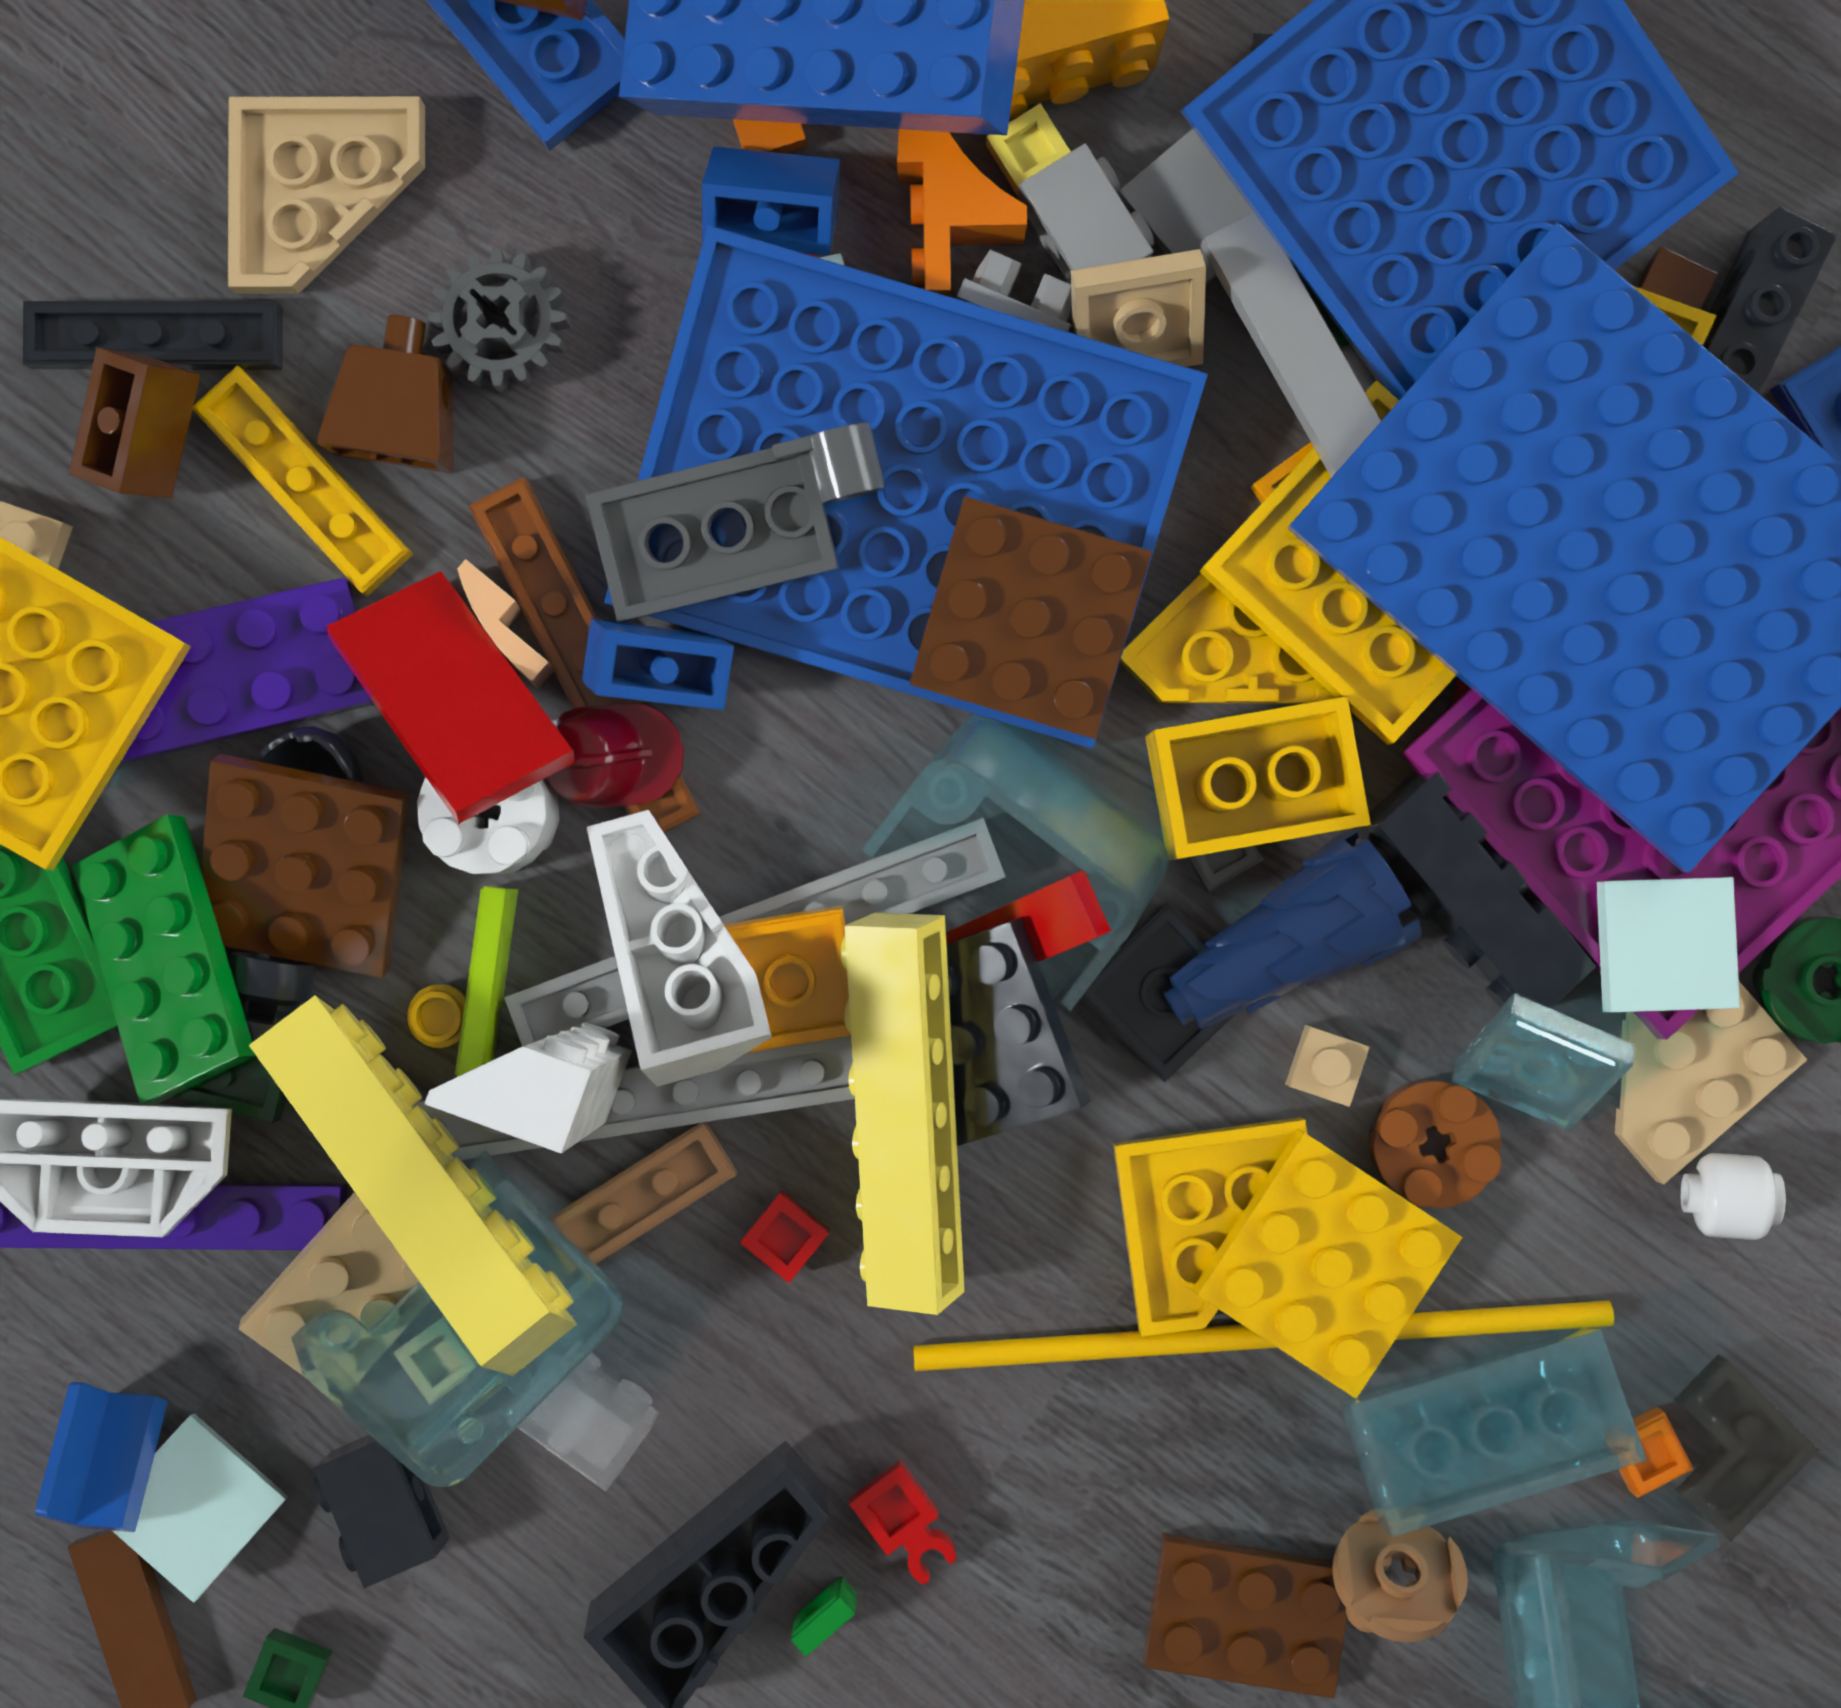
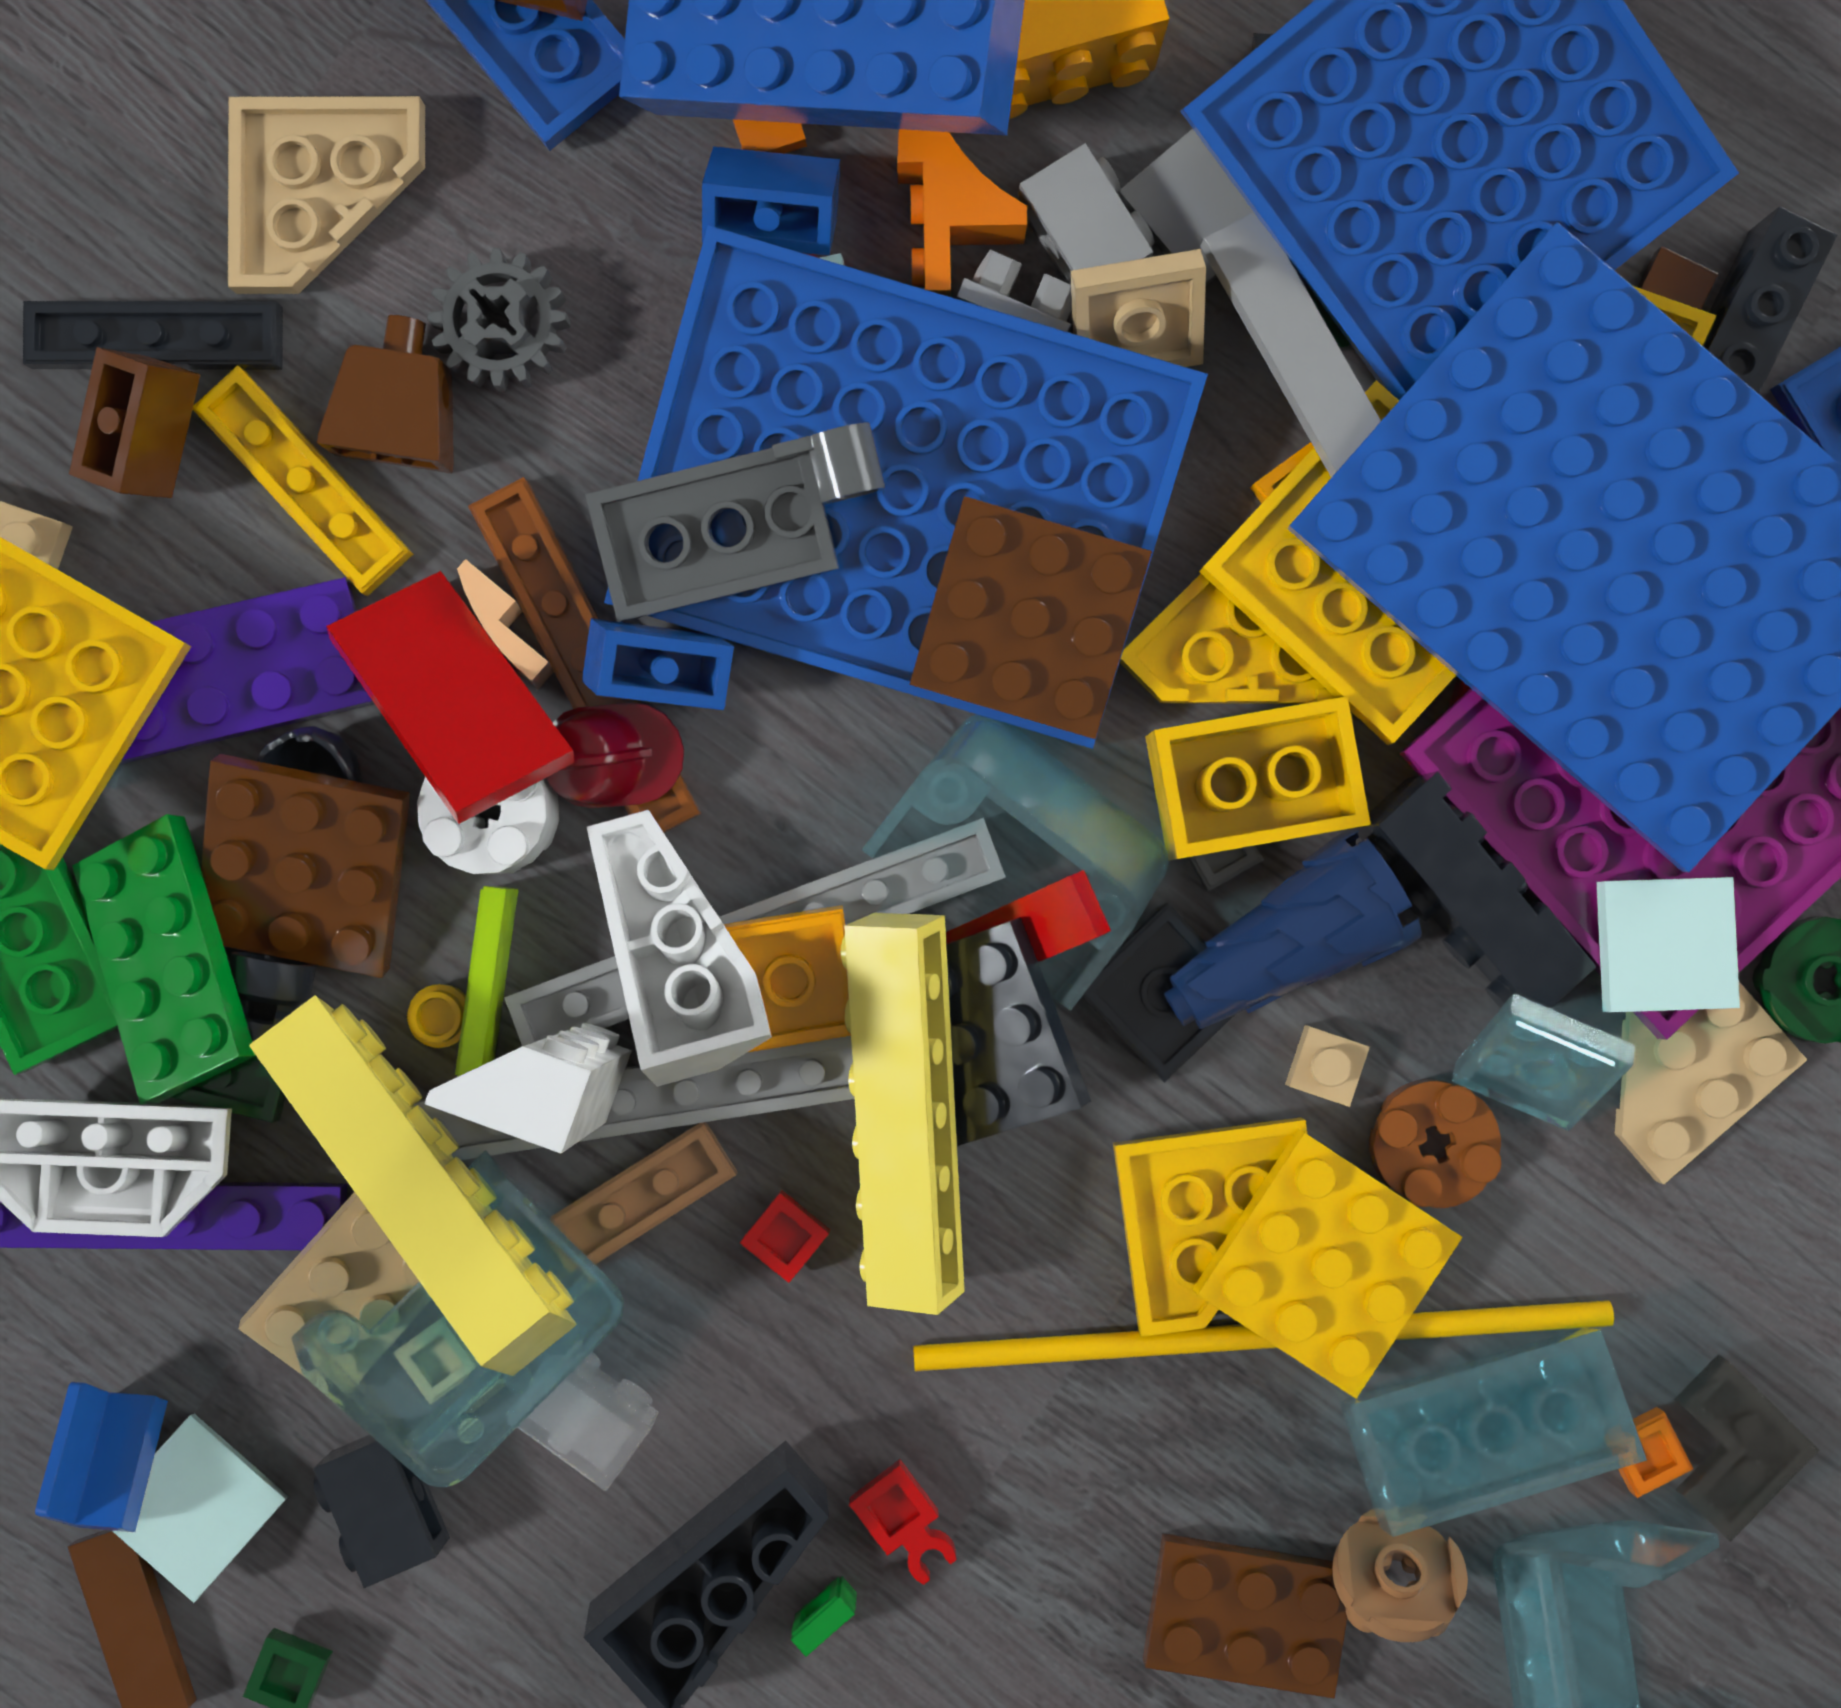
light yellow plate [986,103,1071,197] -> none
white head [1681,1153,1786,1240] -> none

